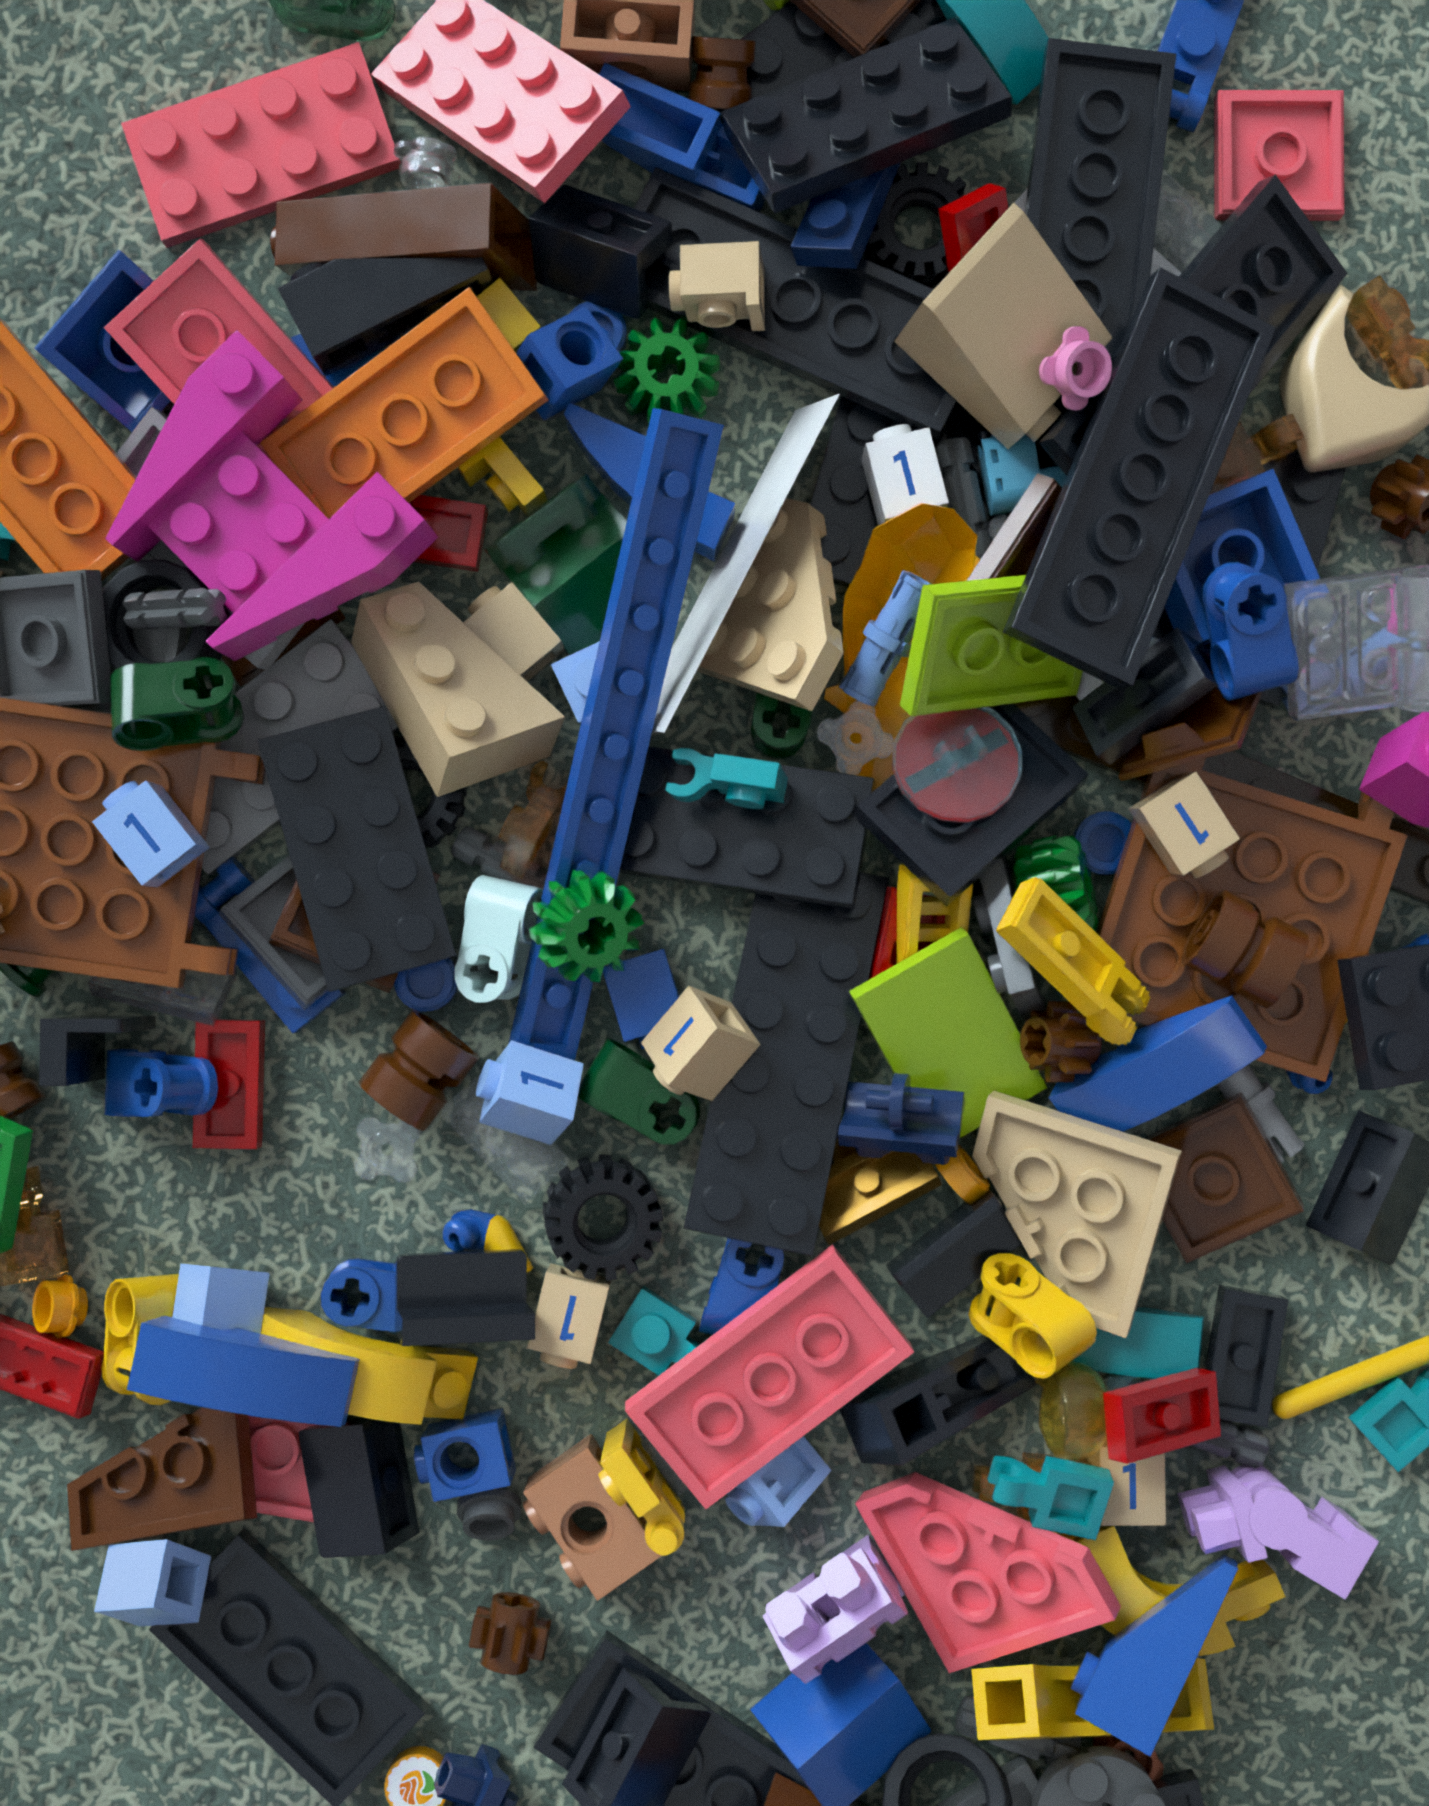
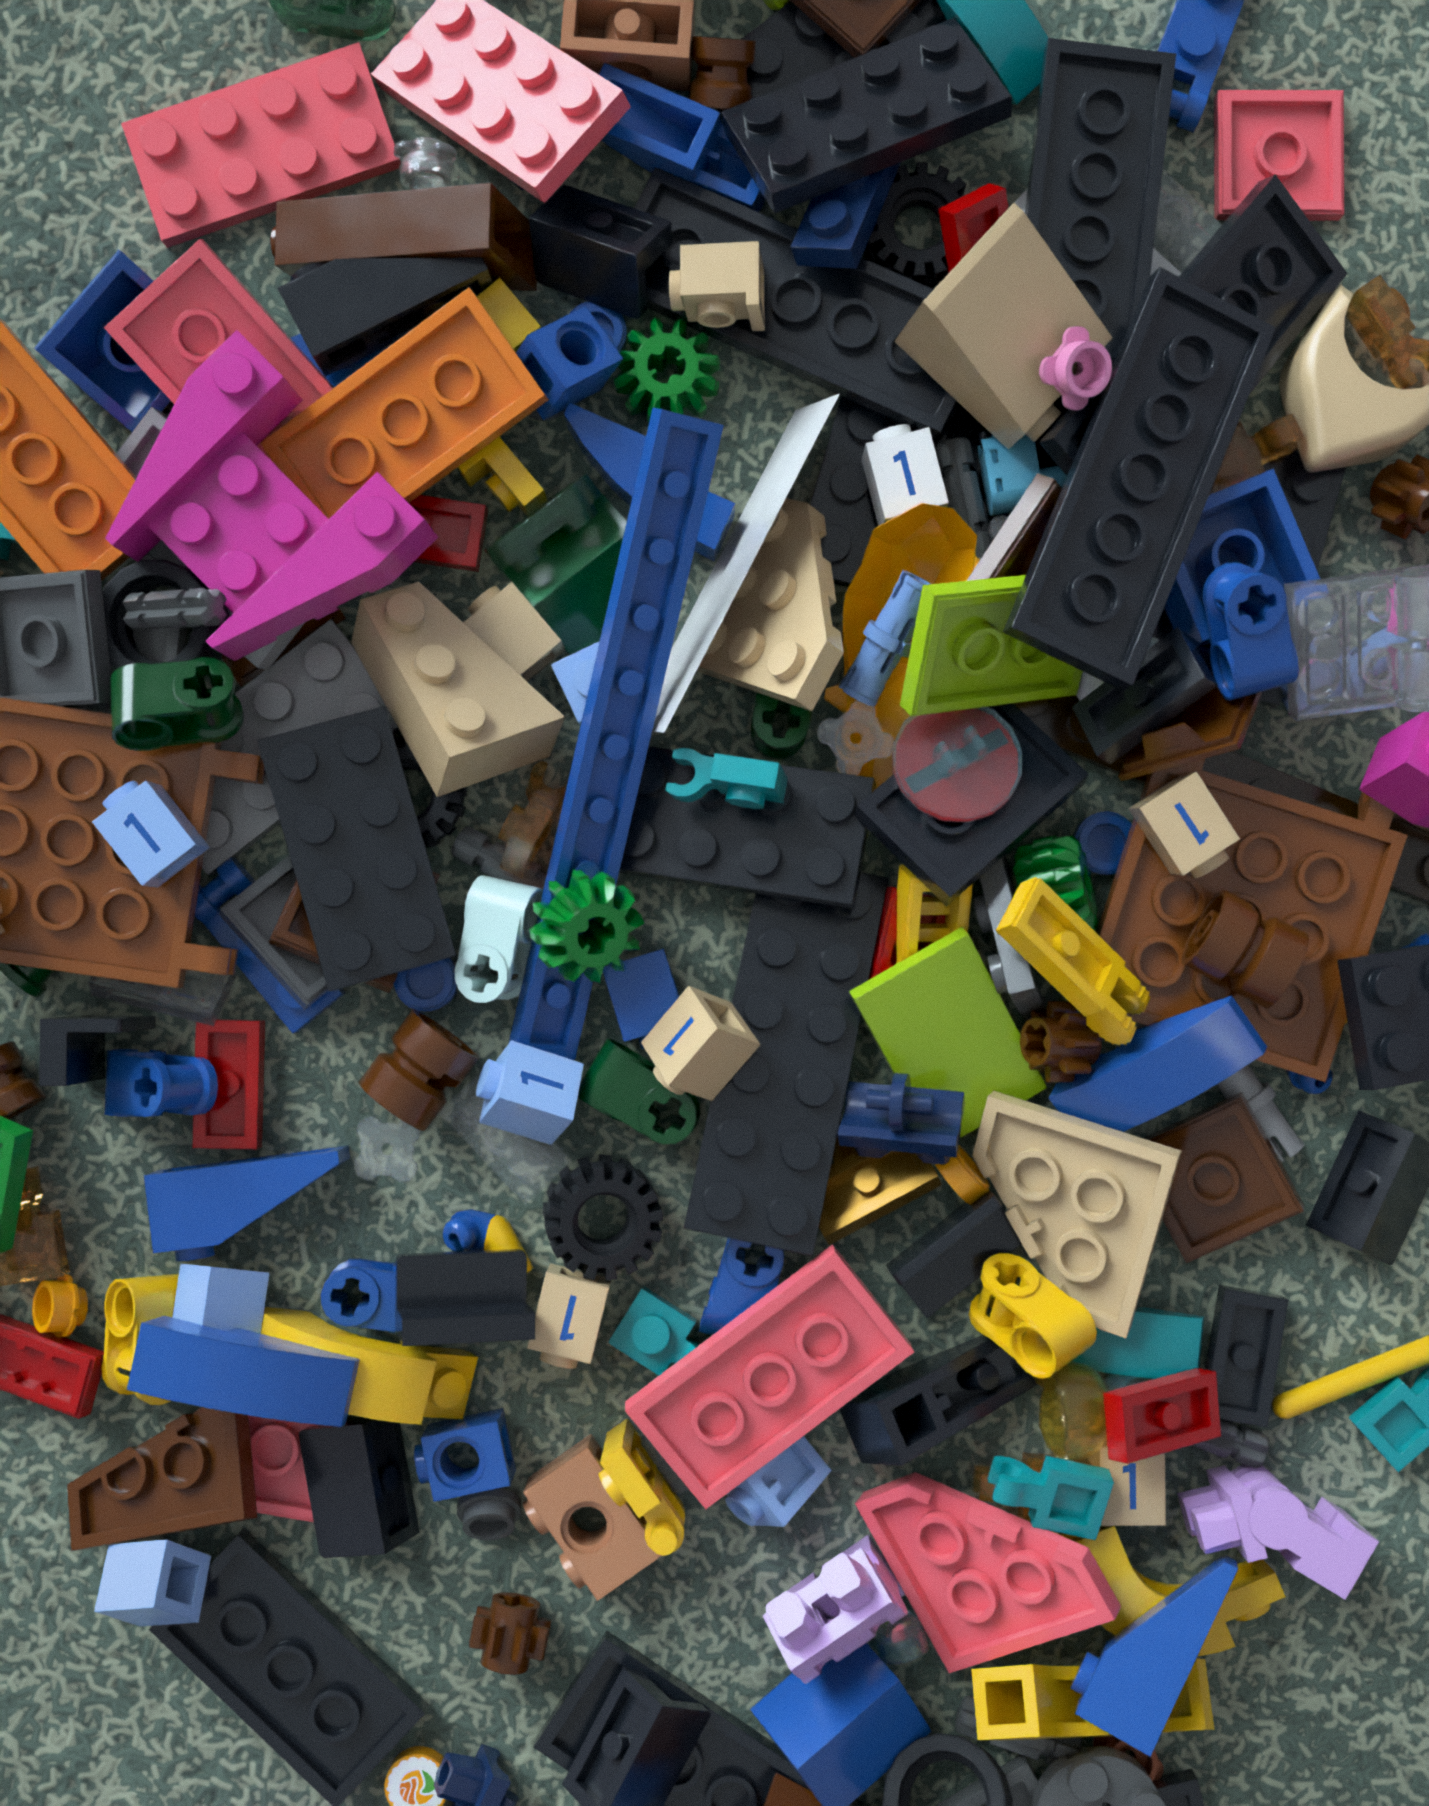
none -> blue slope [144,1145,350,1261]
none -> clear light blue hinge [875,1610,929,1664]

